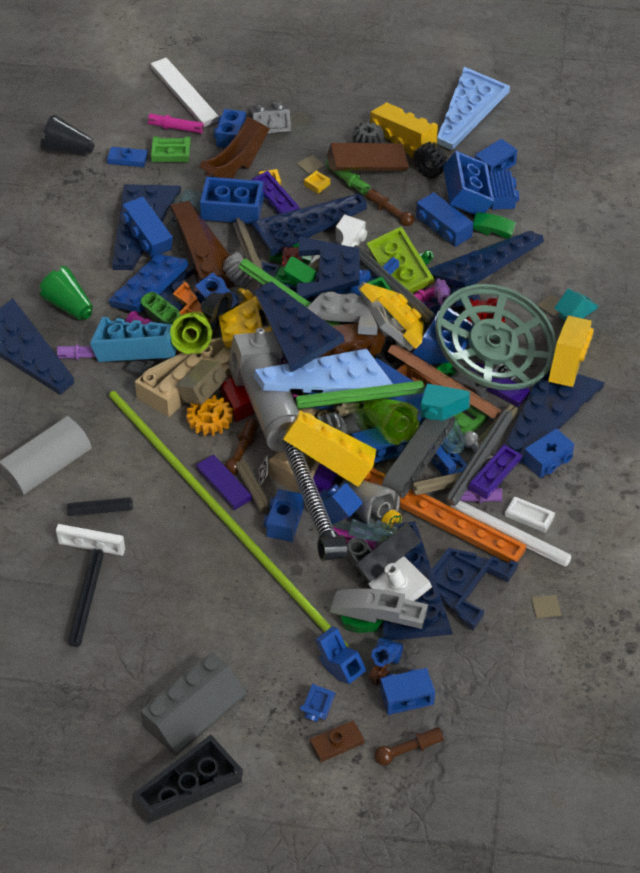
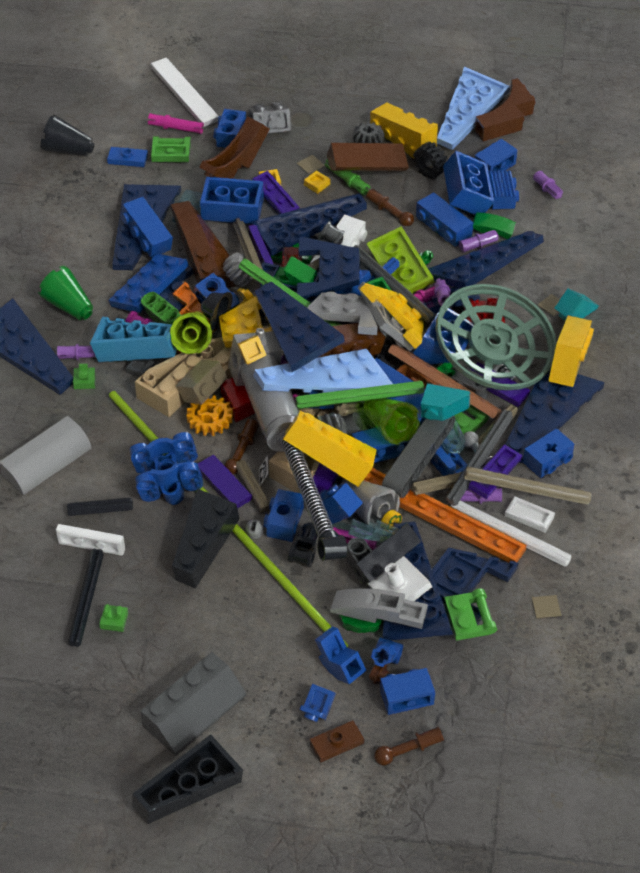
none -> bright green tile [73,364,96,389]
none -> bright green tile [100,604,128,632]
none -> blue piece [130,432,203,505]
none -> black wedge [172,489,240,589]
none -> yellow tile [237,335,267,365]
none -> light grey hinge [246,519,264,539]
none -> dark purple tile [249,225,274,266]
none -> black connector [288,522,318,567]
none -> dark grey piece [317,221,345,244]
none -> bright green plate [444,588,497,641]
none -> medium lavender axle [459,230,498,253]
none -> dark tan axle [464,467,591,505]
none -> reddish brown arch [475,78,536,142]
none -> medium lavender axle [533,171,563,199]

